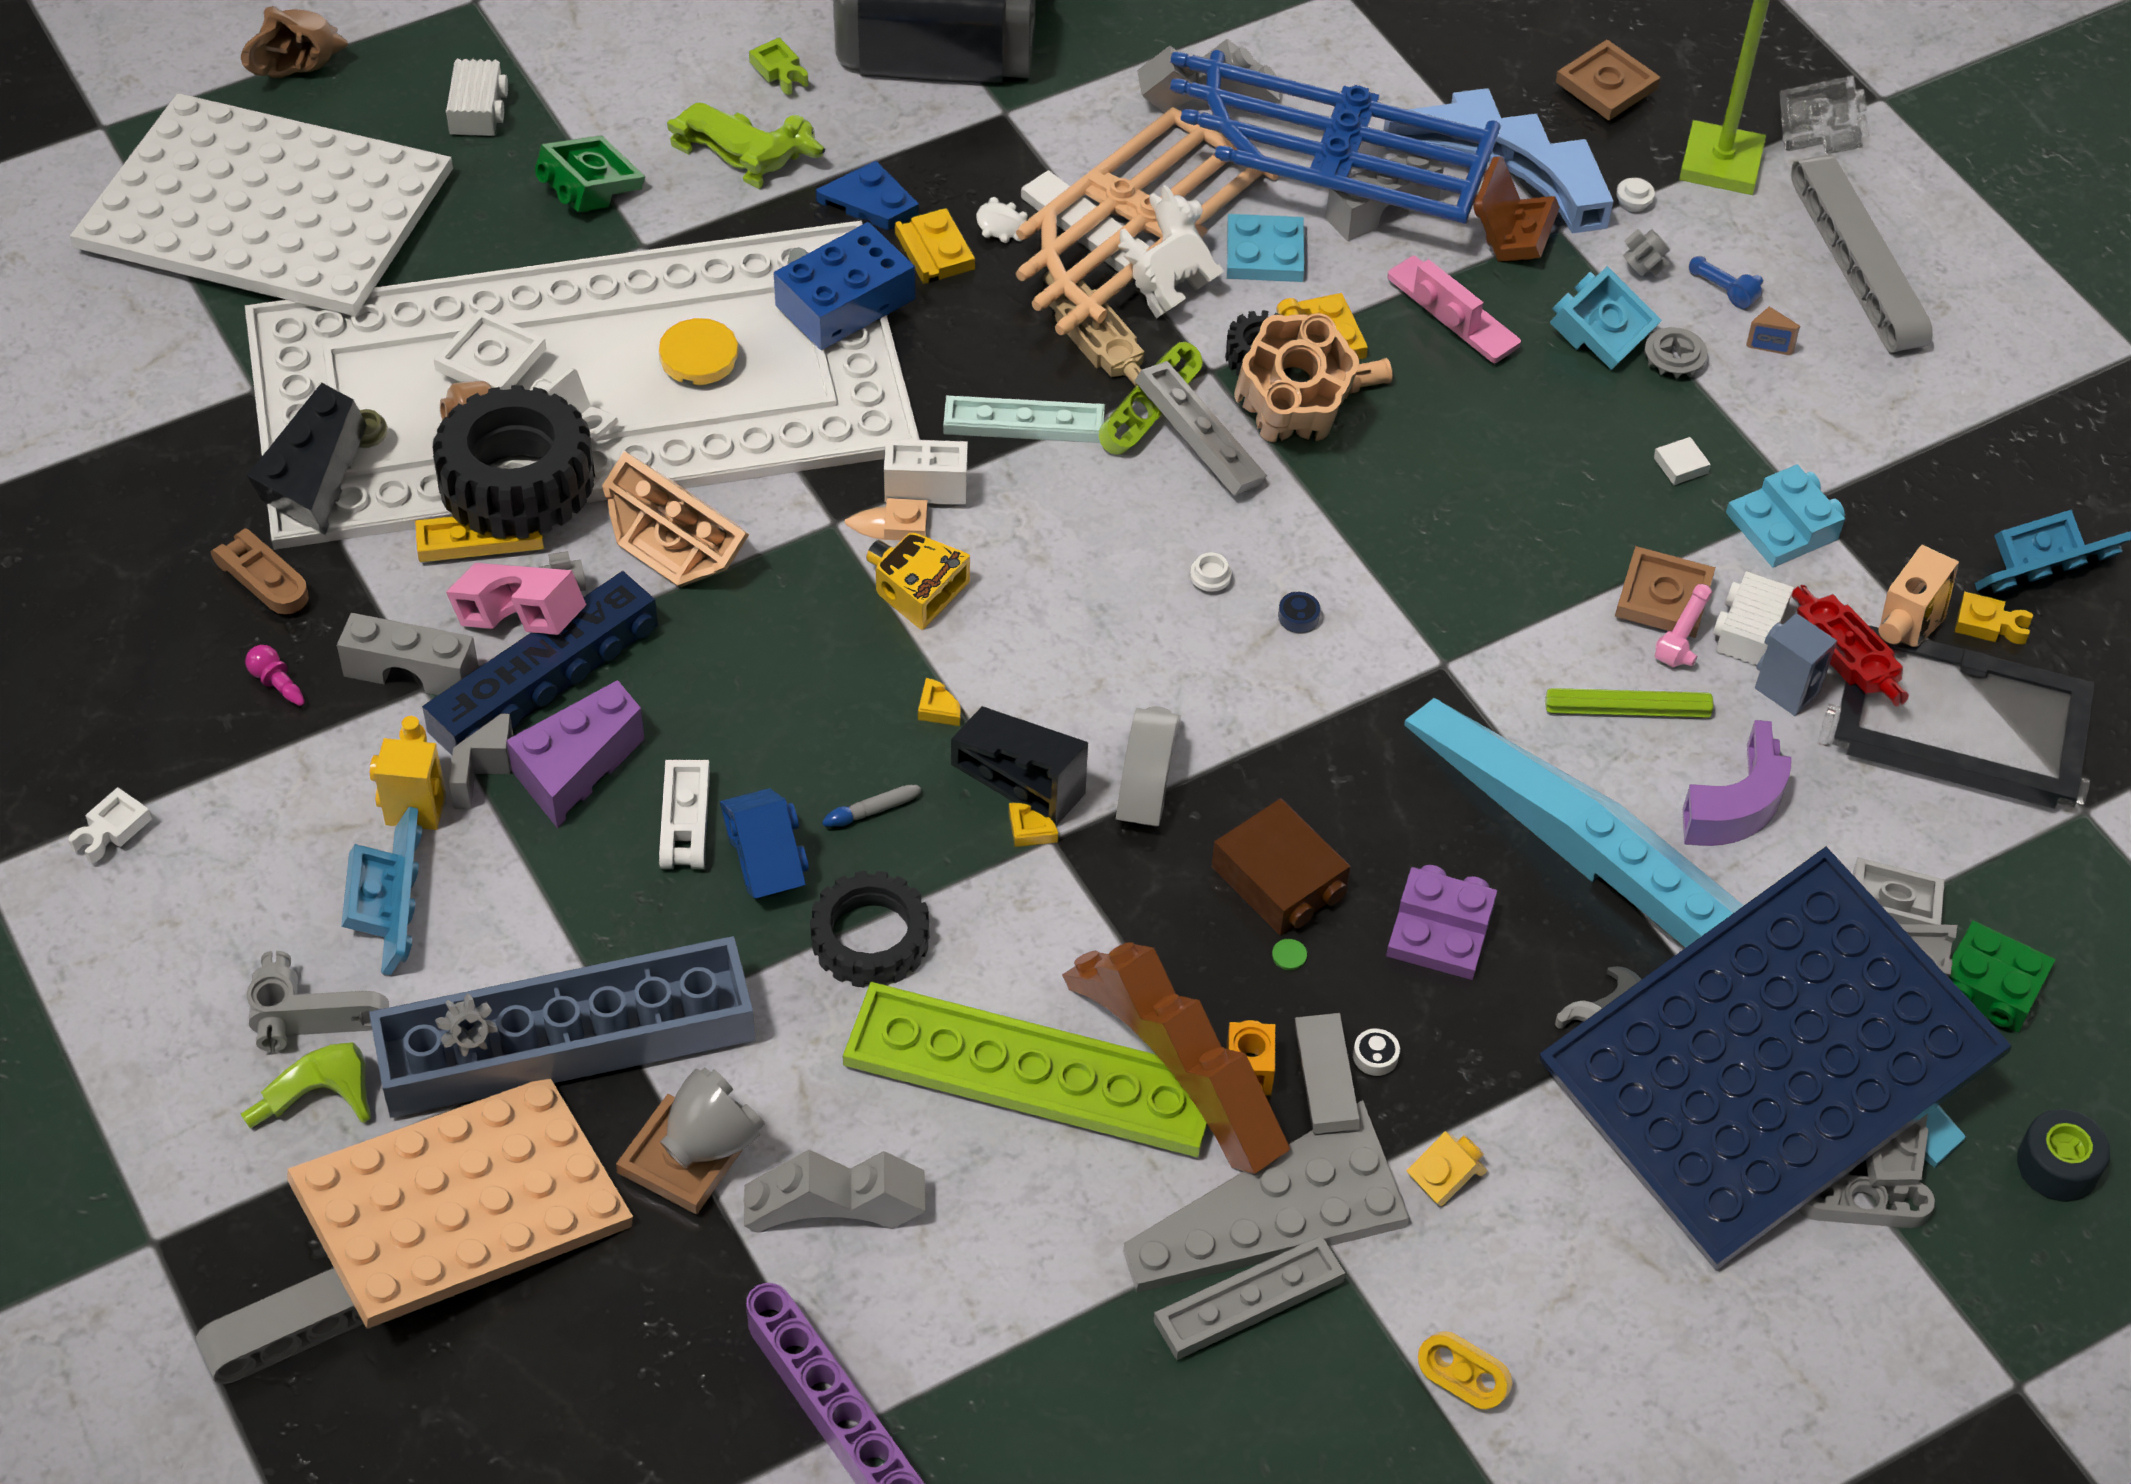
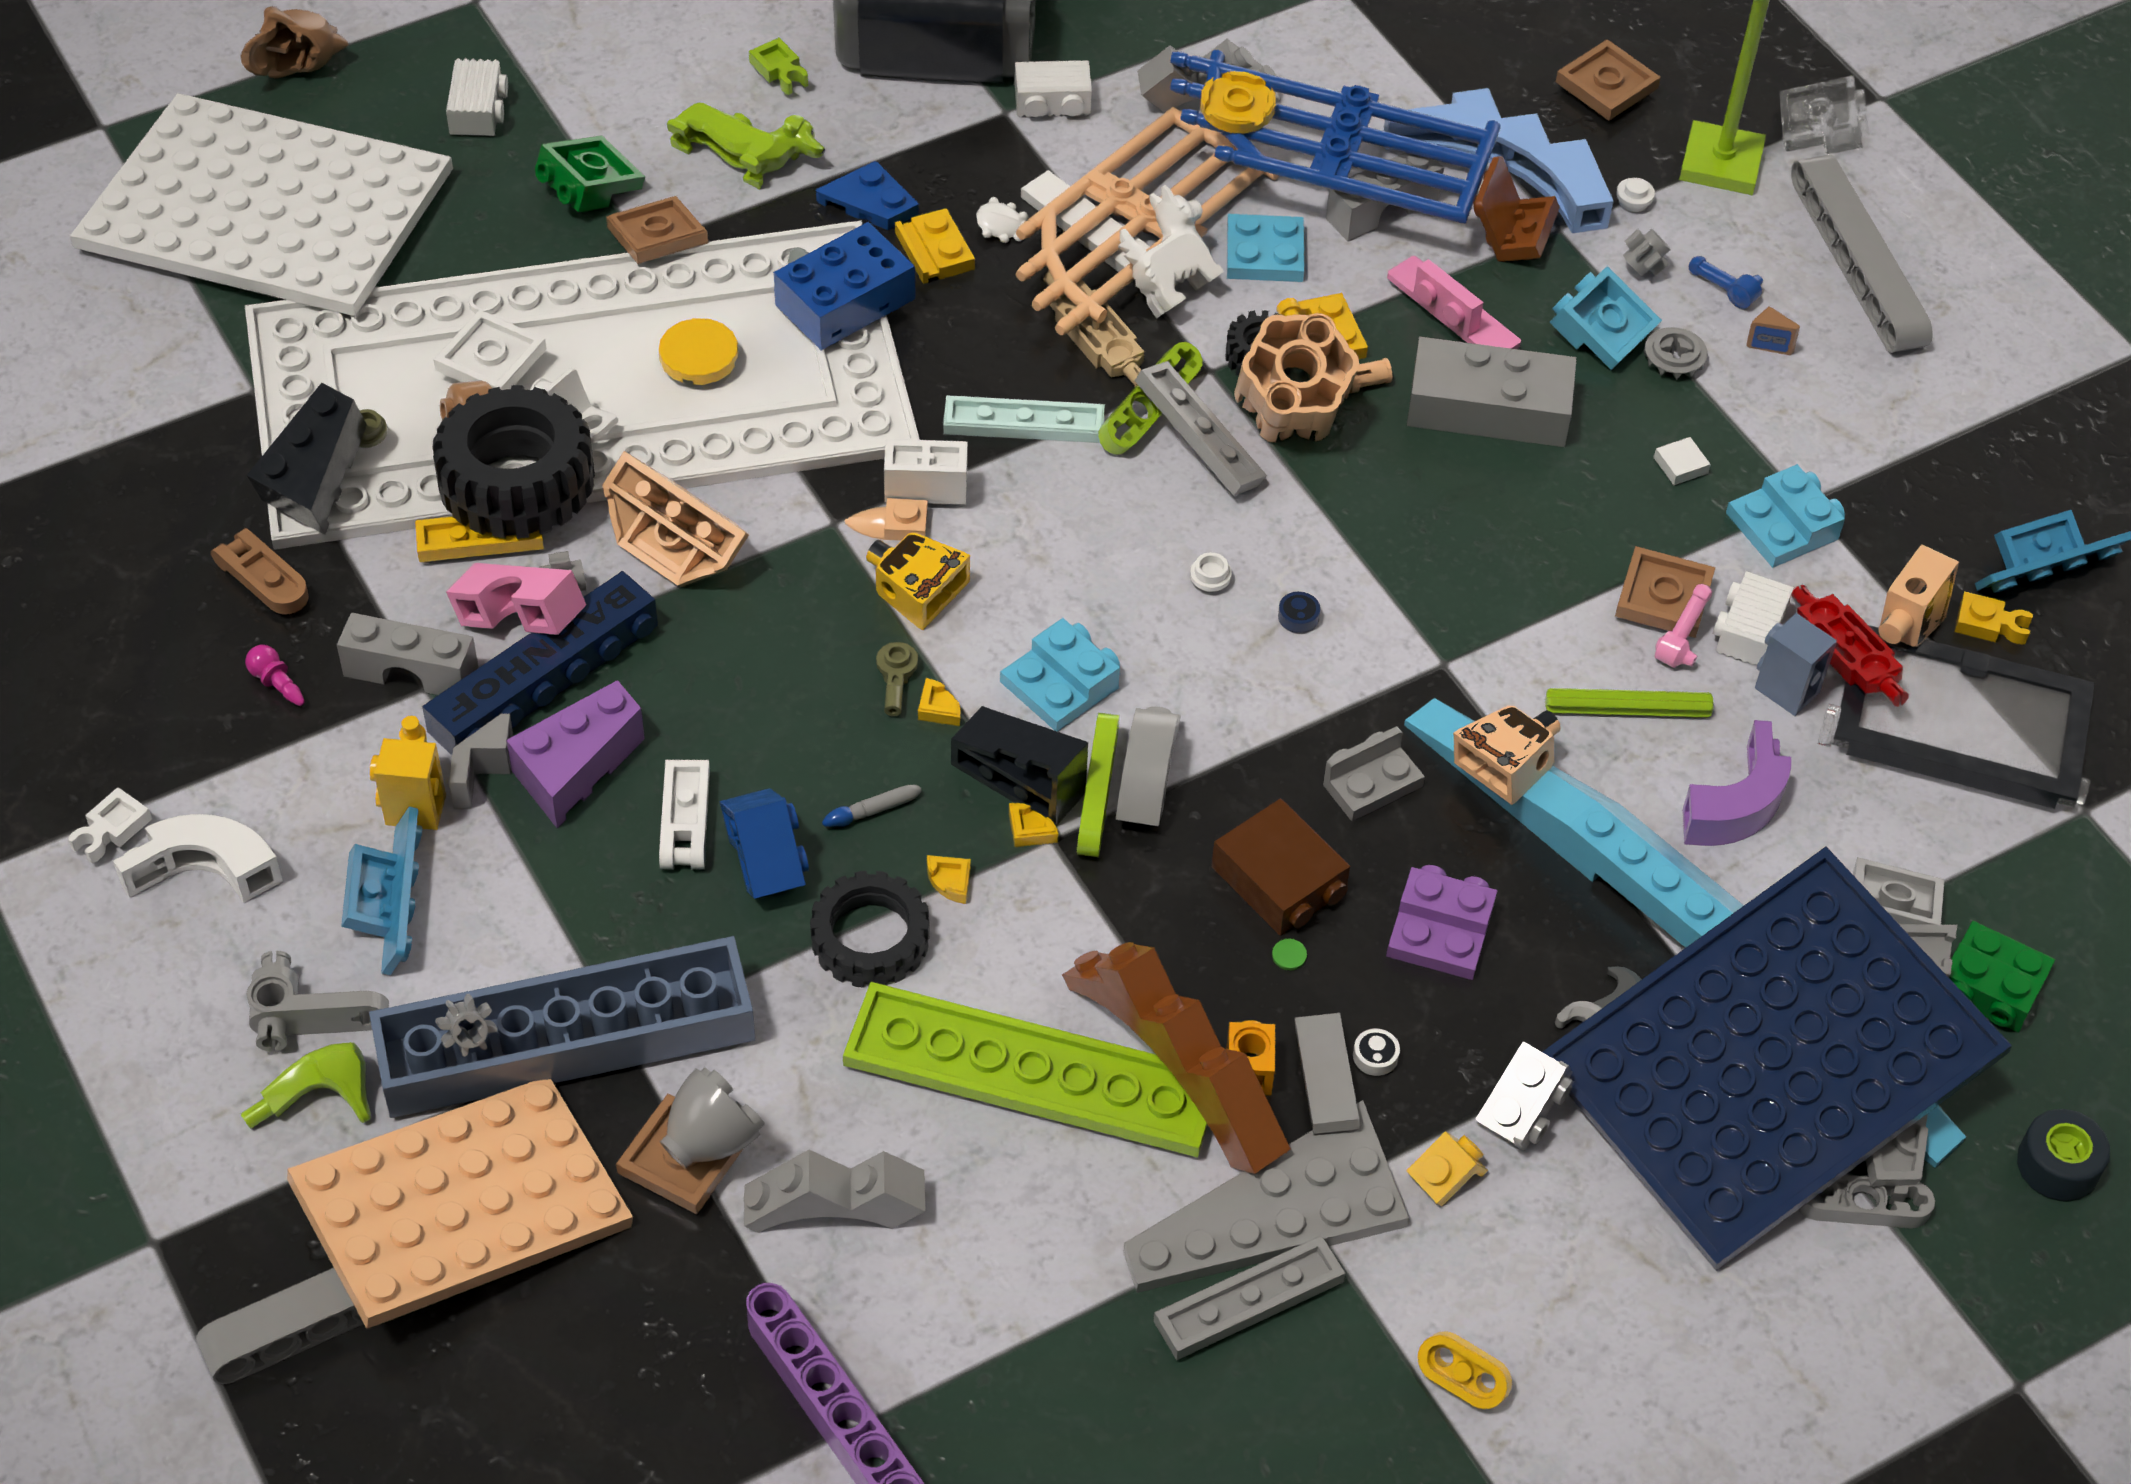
none -> white arch [113,814,283,903]
none -> medium nougat tile [606,196,708,264]
none -> olive plate [876,642,918,716]
none -> yellow tile [927,855,971,904]
none -> medium azure plate [1000,618,1120,732]
none -> white brick [1015,60,1092,117]
none -> lime beam [1077,713,1120,857]
none -> yellow tile [1200,71,1276,134]
none -> light grey bracket [1323,726,1425,821]
none -> light grey brick [1407,337,1577,447]
none -> light nougat torso [1453,706,1561,805]
none -> bracket [1475,1042,1574,1151]

